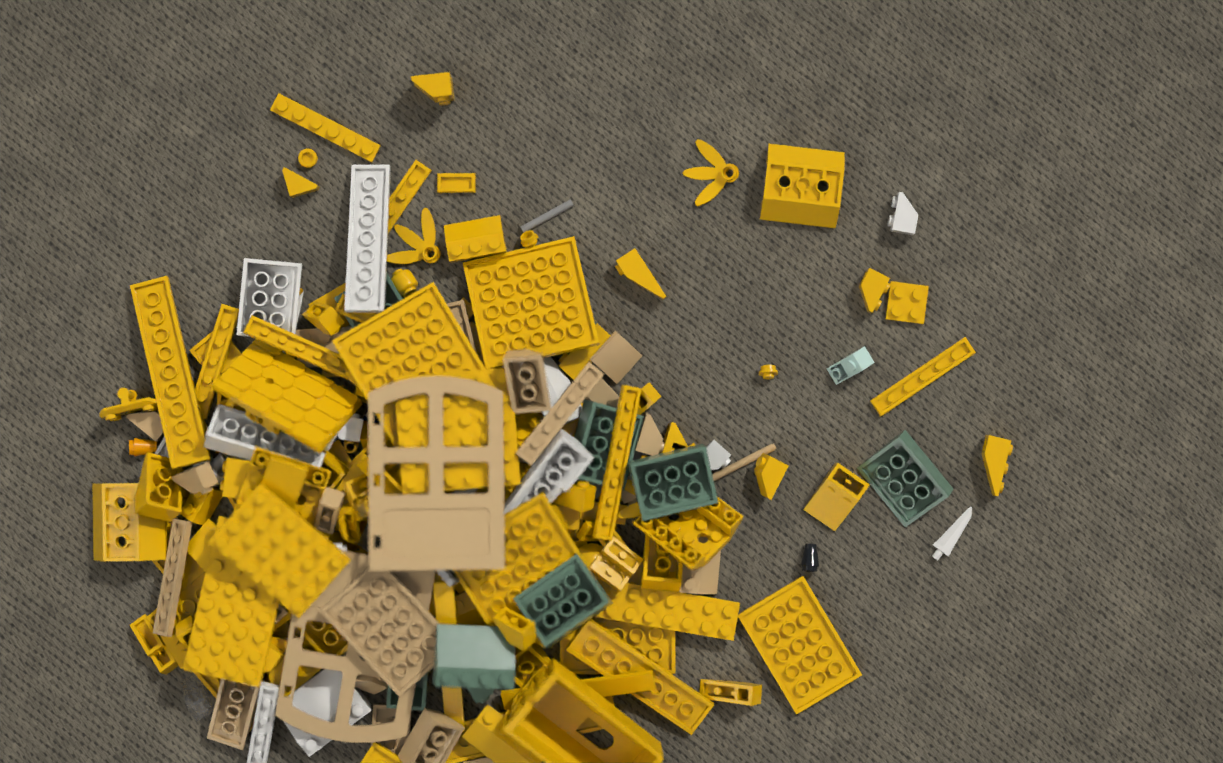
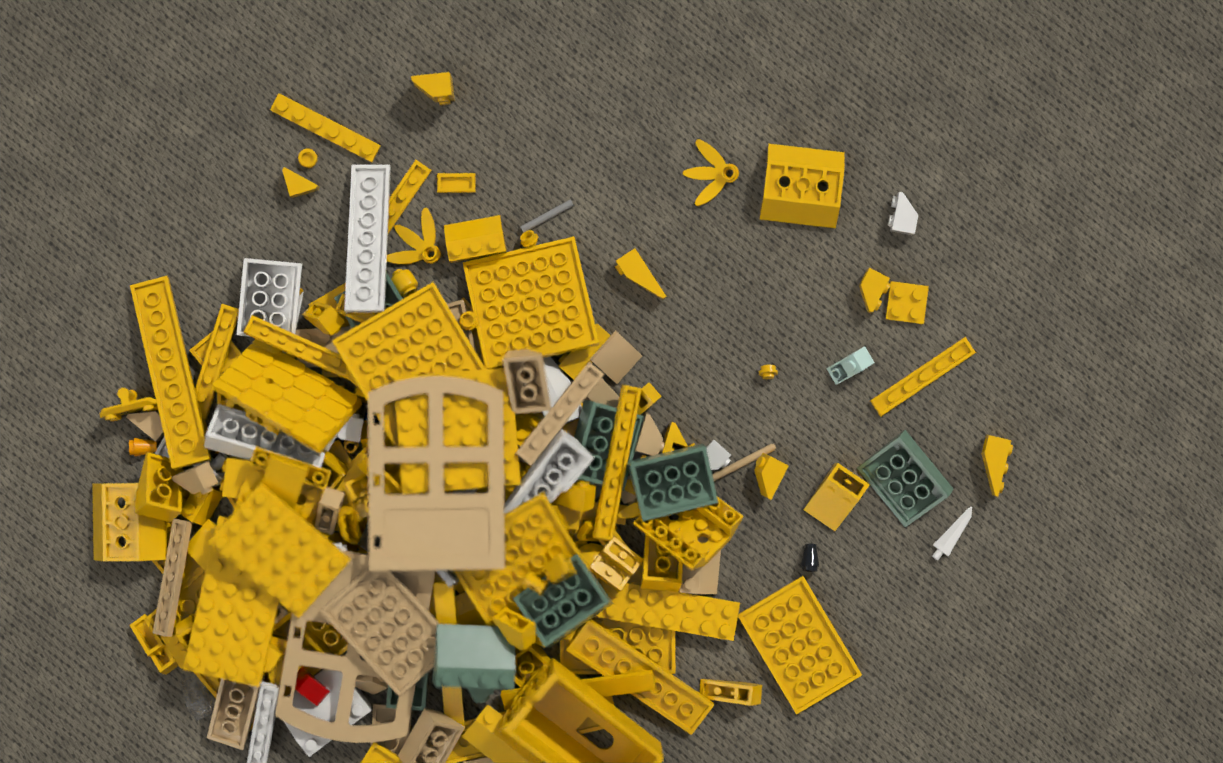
none -> red slope [295,666,331,706]
none -> yellow plate [459,311,479,331]
none -> yellow bush [523,572,549,596]
none -> yellow slope [544,553,577,584]

